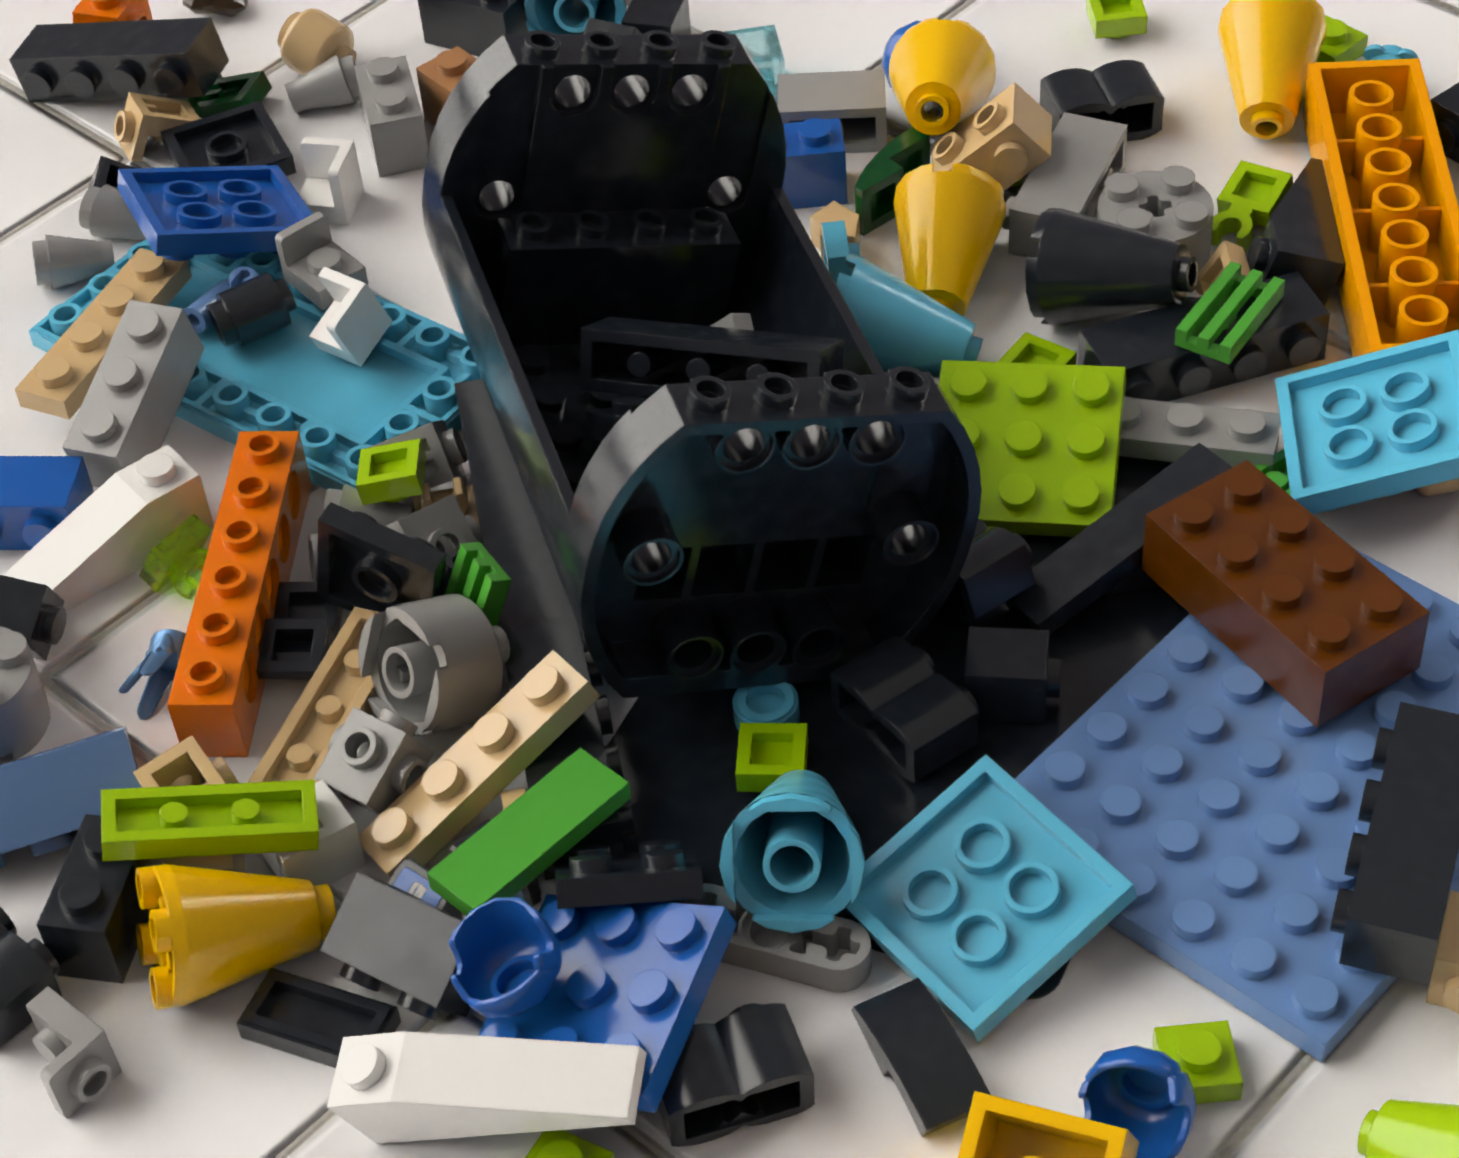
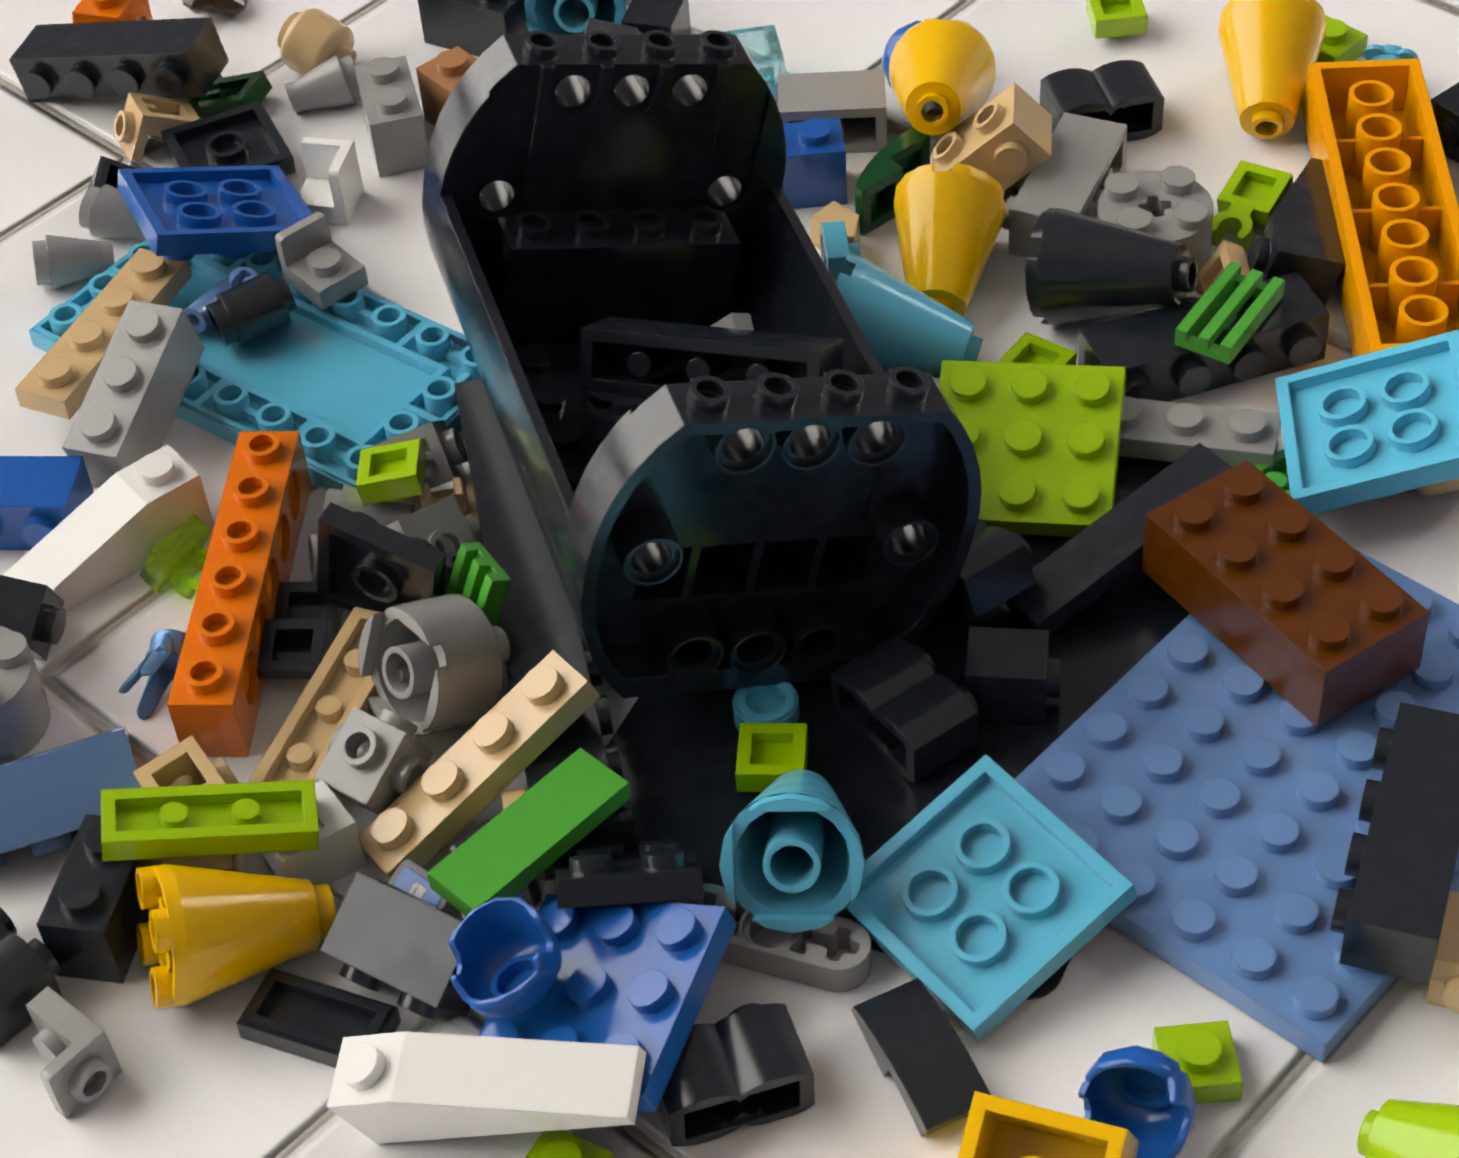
white panel [309,267,393,367] -> none

